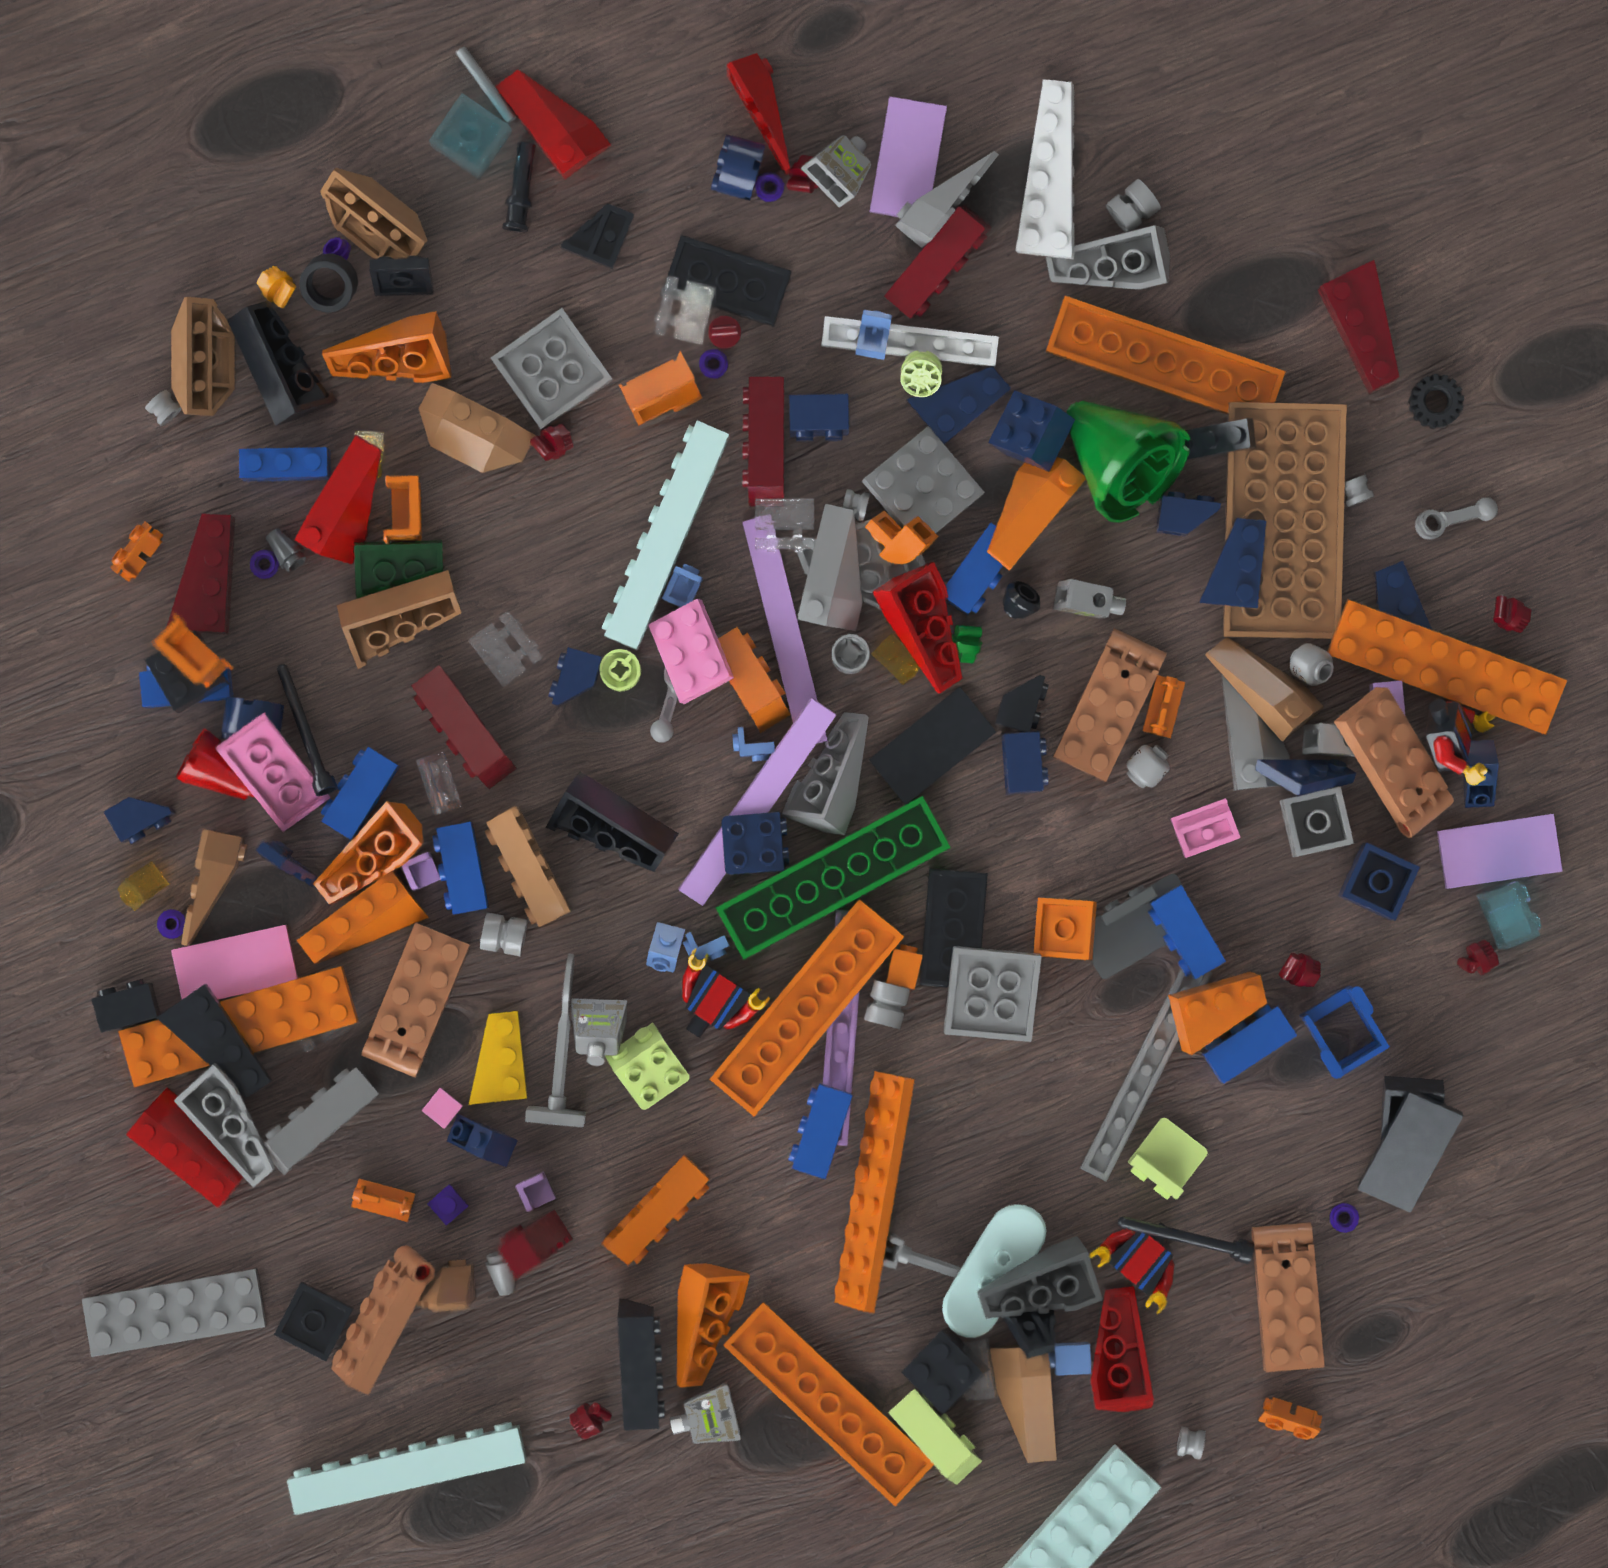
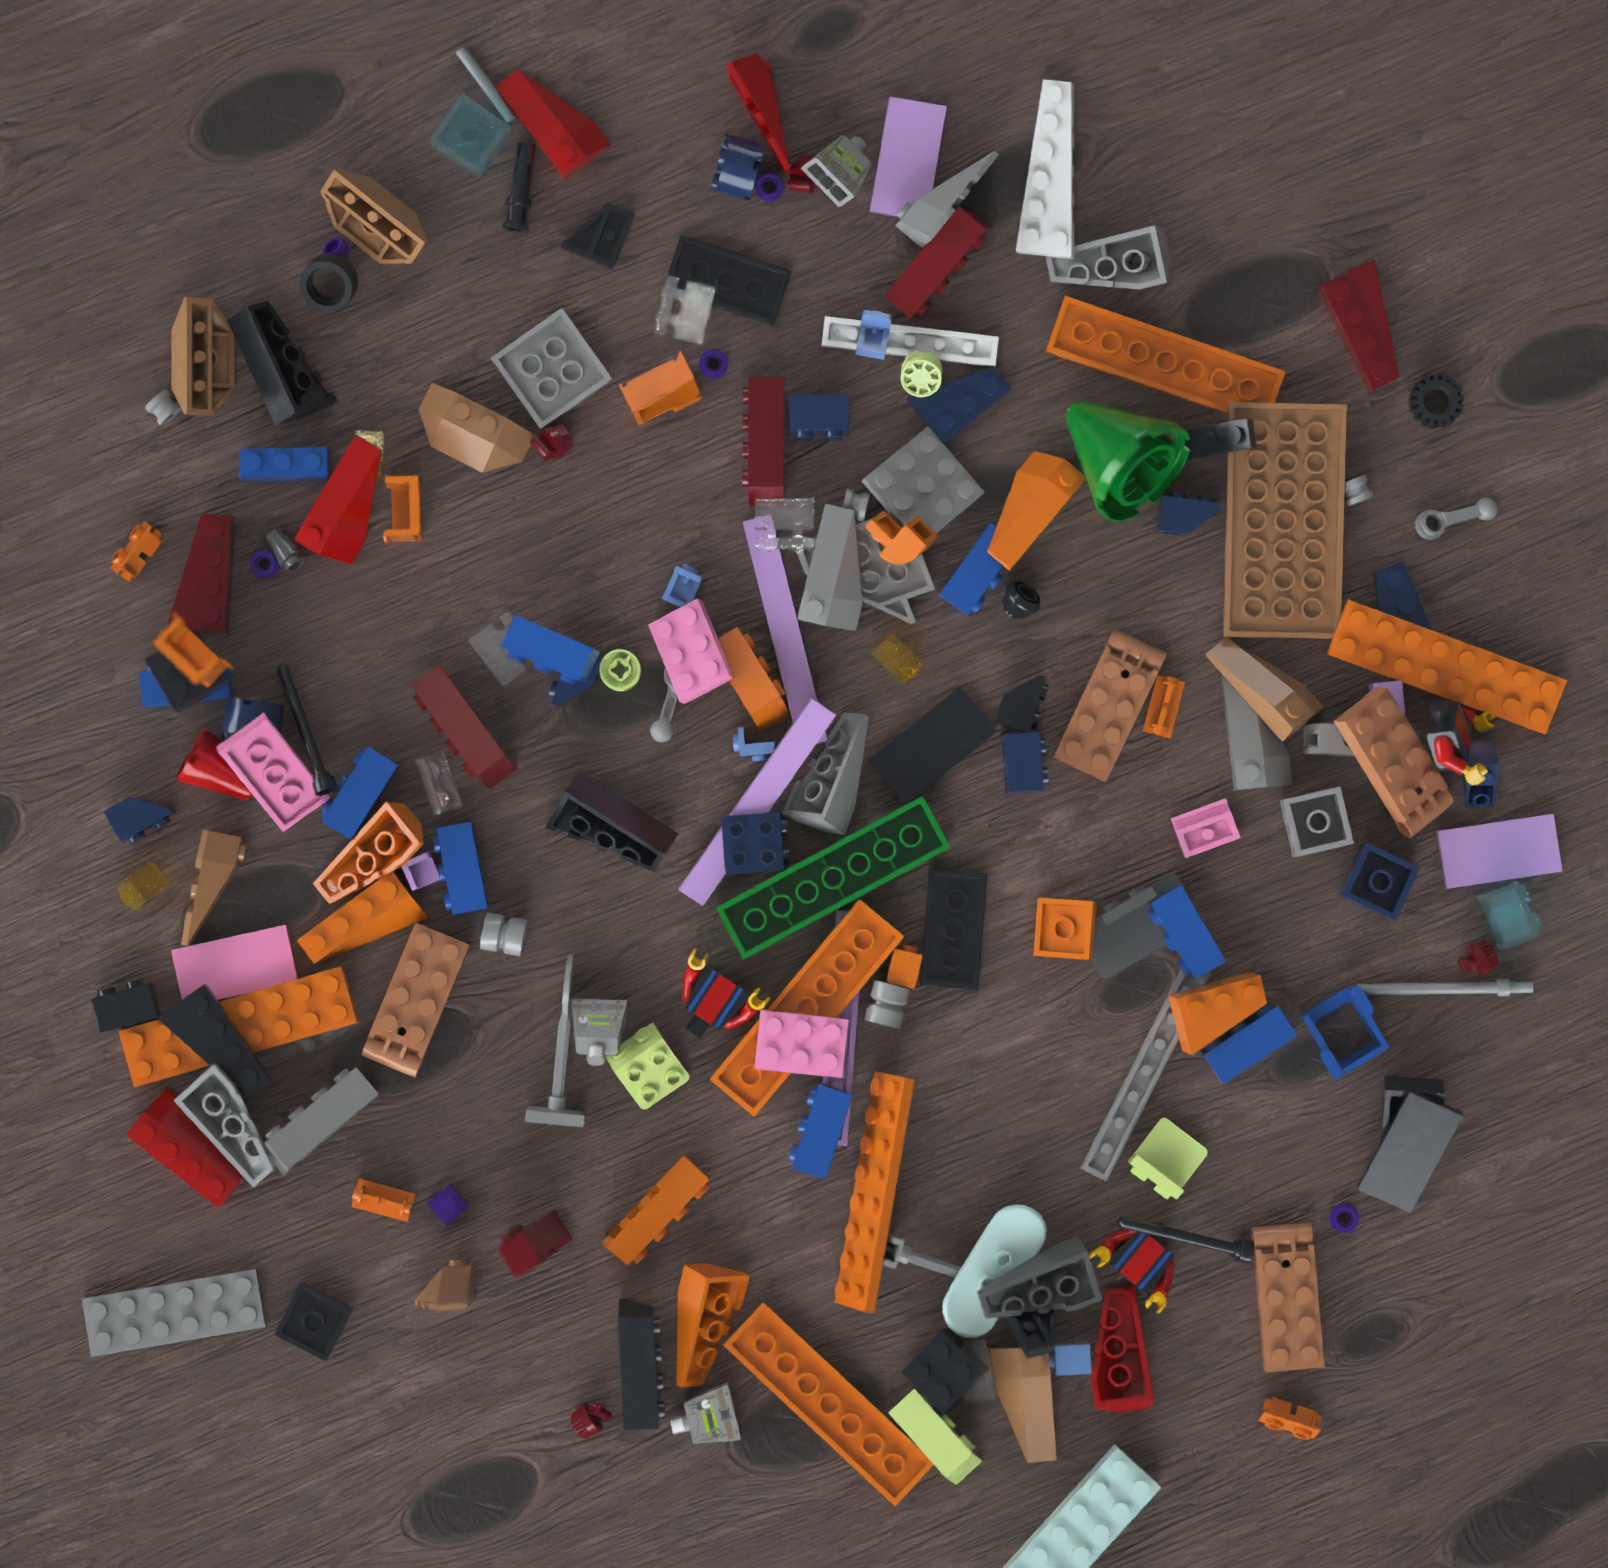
dark purple plate [157,909,186,939] -> none
light orange piece [256,266,296,308] -> none
dark blue wing [256,840,318,887] -> none
light aqua brick [287,1422,527,1515] -> none
orange wedge [322,311,452,383] -> none
nougat hinge [331,1245,435,1395] -> none
medium nougat wedge [337,570,462,669] -> none
dark green wing [354,540,443,599] -> none
black plate [369,256,433,296] -> none
bright pink tile [422,1087,463,1129] -> none
dark blue slope [447,1114,518,1167] -> none
yellow wing [469,1011,528,1105] -> none
medium nougat wedge [485,806,572,927] -> none
light grey cone [485,1251,516,1296] -> none
lavender panel [516,1172,556,1212] -> none
light aqua brick [602,420,729,651] -> none
medium blue bracket [646,922,685,972] -> none
medium blue bracket [683,932,730,961] -> none
dark red piece [708,316,741,349] -> none
light grey wheel [831,634,870,674] -> none
red wedge [872,562,962,693] -> none
light grey plate [943,946,1042,1042] -> none
green piece [952,625,982,663] -> none
dark blue brick [988,390,1075,472] -> none
light grey torso [1053,579,1126,618] -> none
light grey wheel [1105,179,1161,232] -> none
light grey head [1127,745,1170,788] -> none
light grey wheel [1176,1426,1206,1460] -> none
dark blue wing [1198,518,1266,608] -> none
dark blue wing [1255,759,1356,796] -> none
dark red piece [1278,953,1321,987] -> none
light grey head [1290,643,1334,686] -> none
dark red piece [1493,596,1532,633] -> none
none -> blue brick [501,615,600,686]
none -> bright pink plate [755,1010,849,1078]
none -> light grey bar [1356,979,1533,996]

